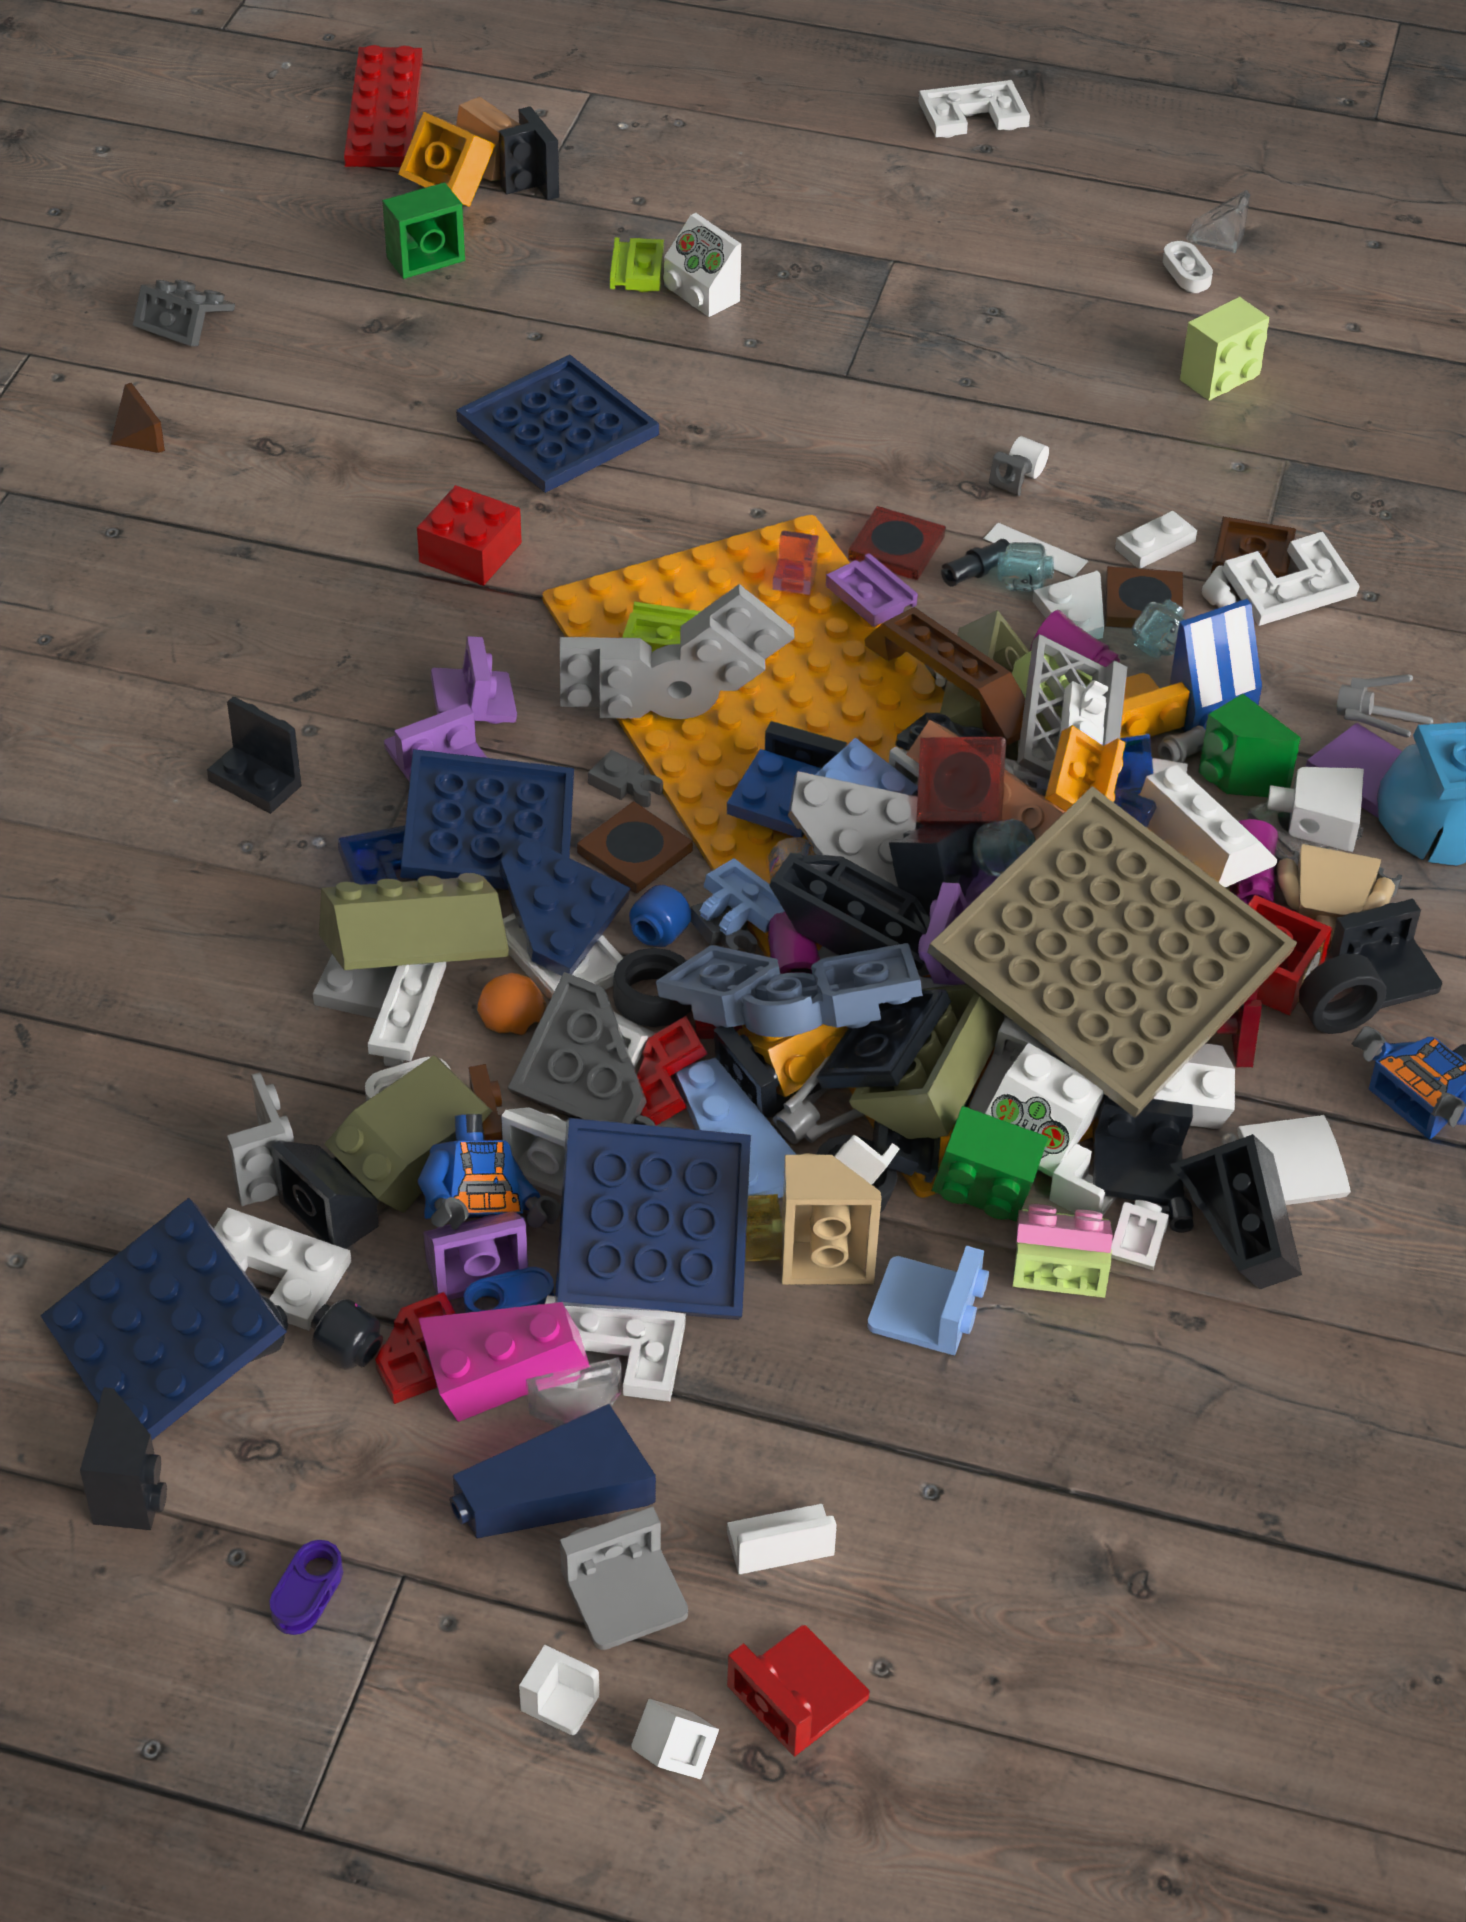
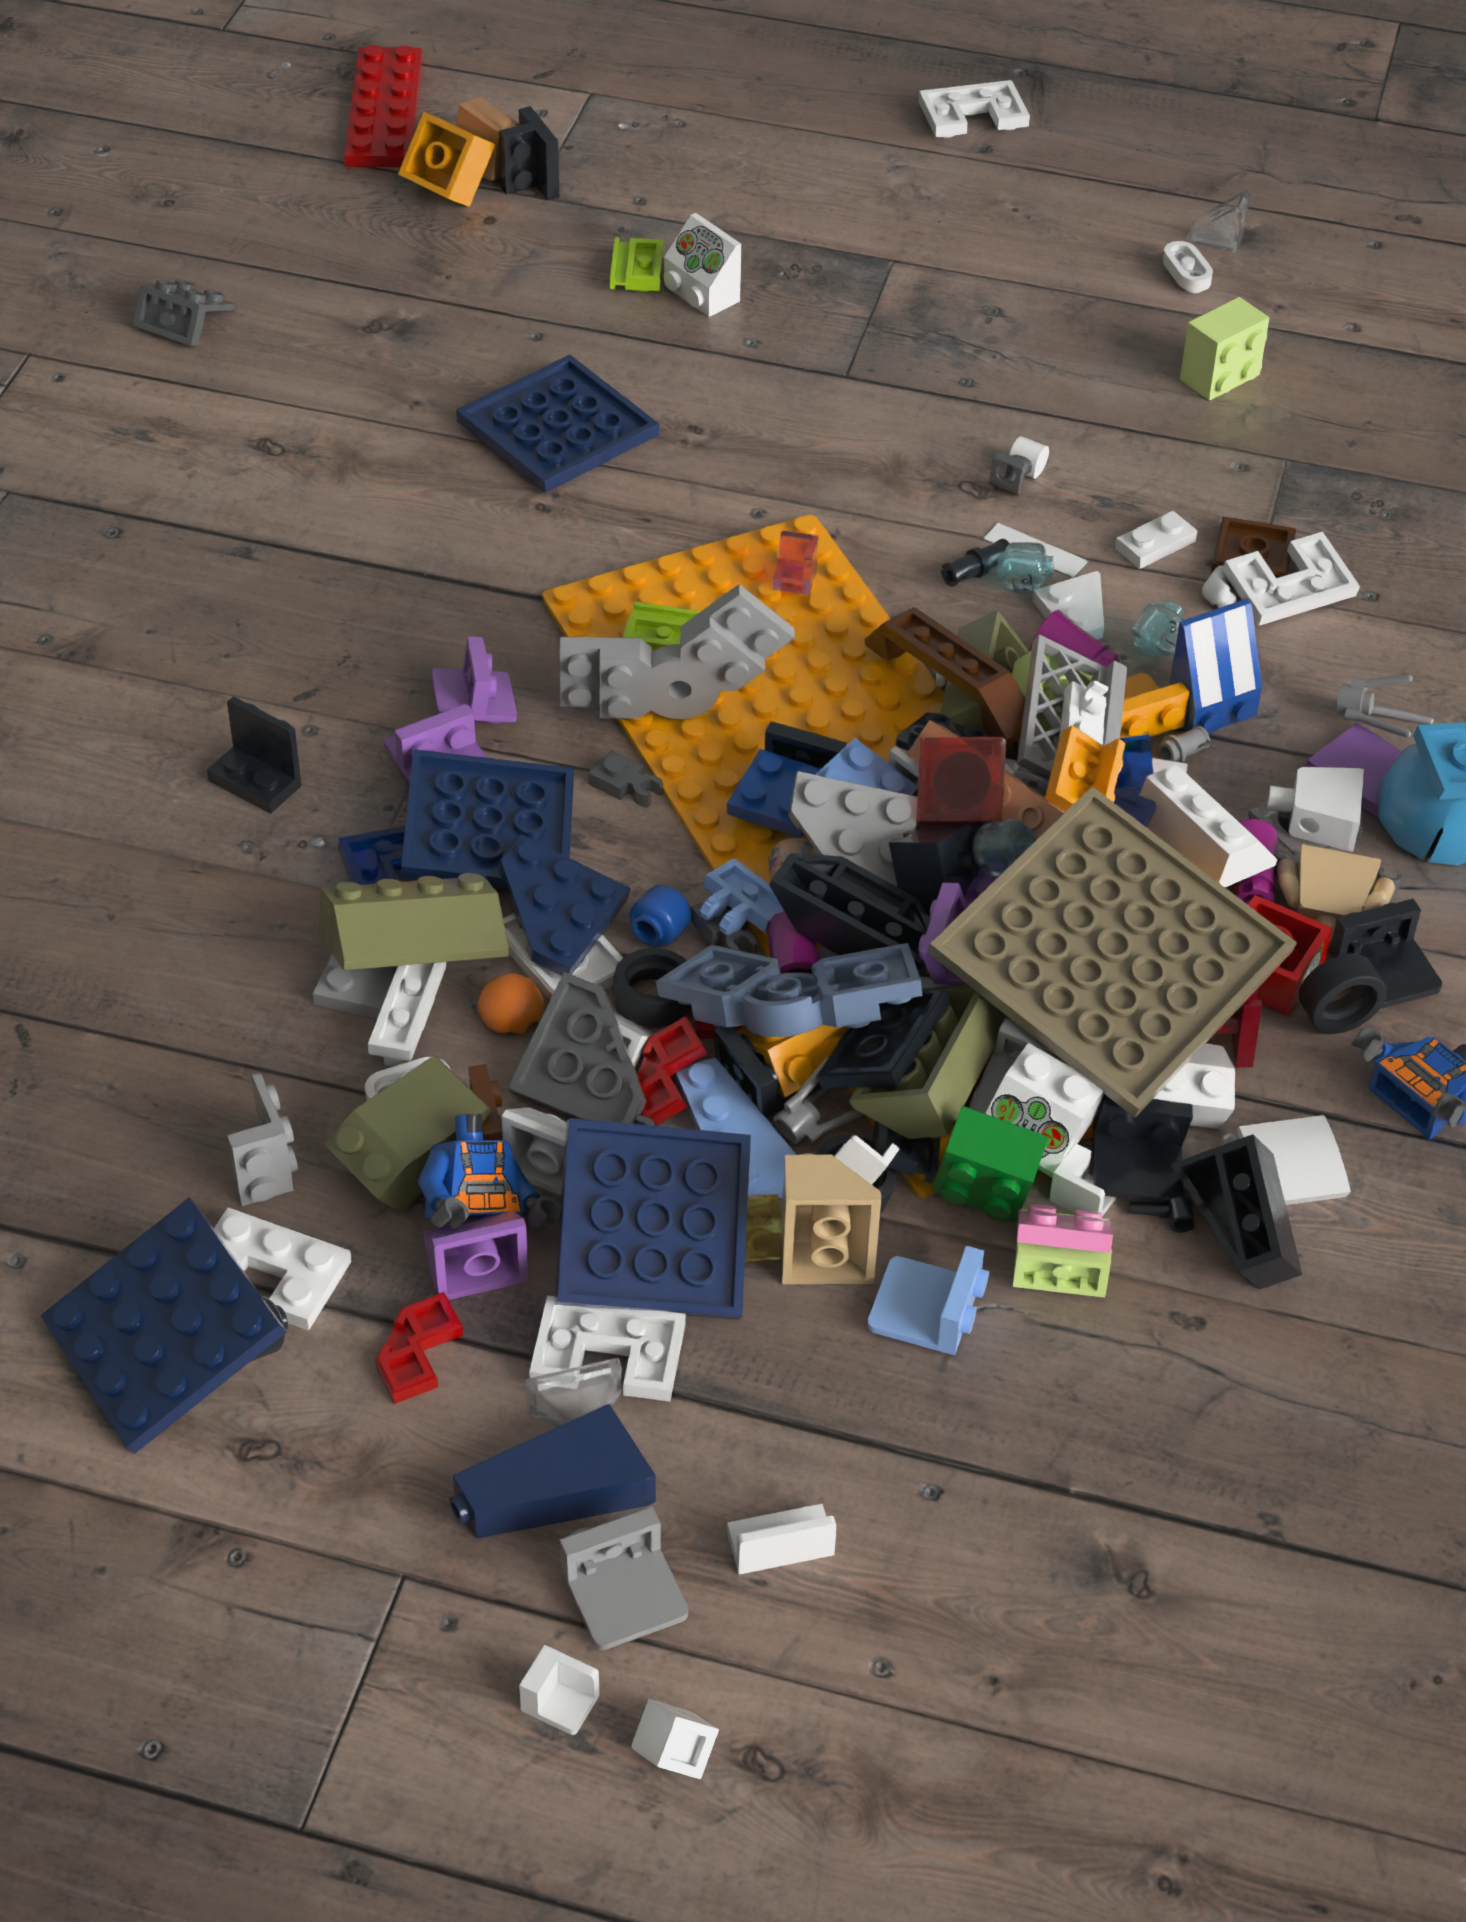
black slope [80,1387,167,1530] -> none
reddish brown slope [110,382,165,453] -> none
dark purple piece [269,1540,343,1635] -> none
black slope [272,1141,379,1249] -> none
black head [310,1299,383,1370] -> none
green brick [382,182,465,279] -> none
red brick [417,485,522,586] -> none
dark pink wedge [419,1302,591,1422] -> none
blue piece [464,1267,554,1313] -> none
reddish brown tile [577,801,693,894] -> none
red bracket [727,1625,870,1757] -> none
medium lavender plate [826,553,918,627] -> none
clear red tile [848,506,946,580] -> none
reddish brown tile [1105,566,1183,632] -> none
white bracket [1111,1200,1169,1270] -> none
green slope [1198,694,1301,798] -> none

